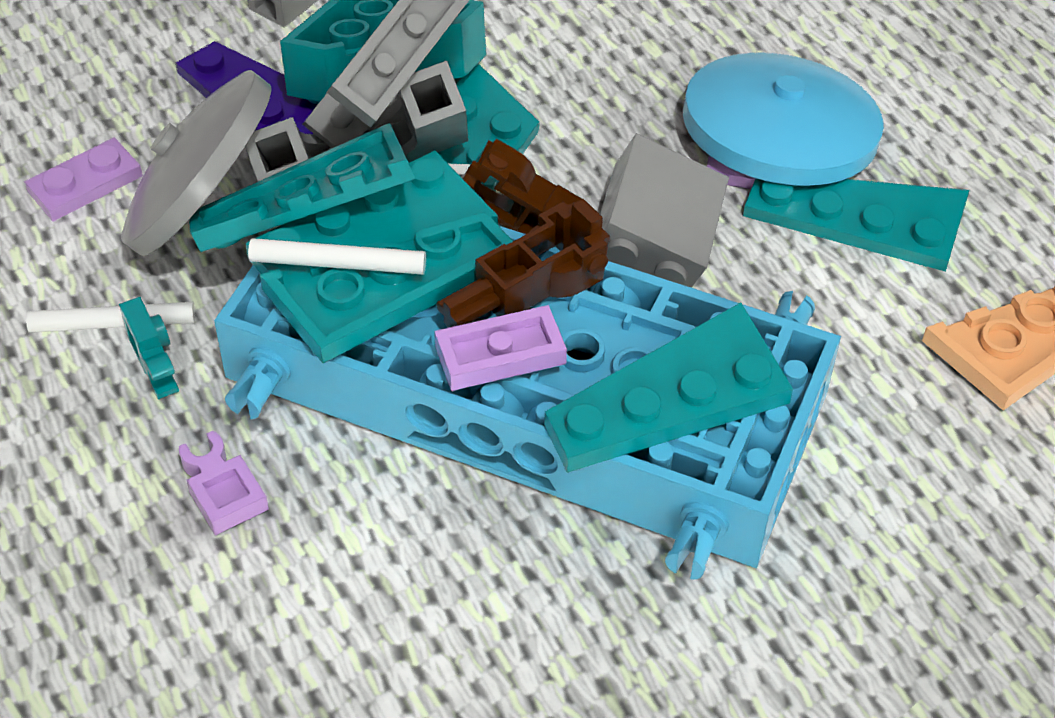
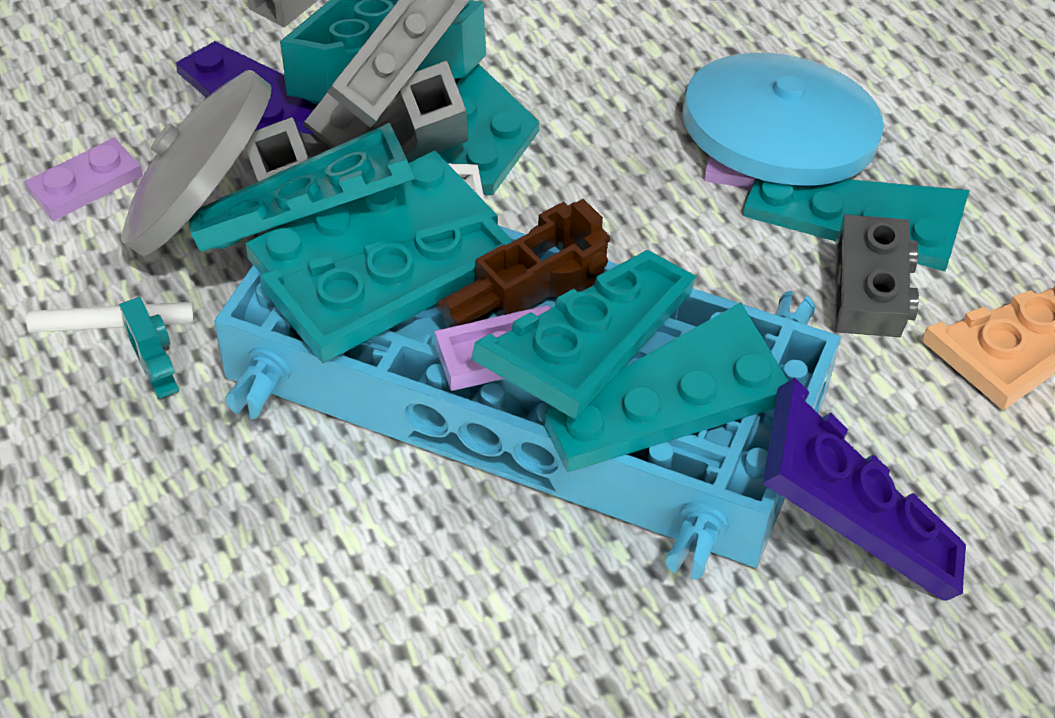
lavender plate [179,431,269,535] -> none
white bar [248,238,426,275] -> none
reddish brown piece [462,138,582,234] -> none
light grey brick [600,133,729,288] -> none
none -> teal wing [471,249,697,419]
none -> dark purple wing [763,377,966,601]
none -> dark grey brick [835,215,919,338]

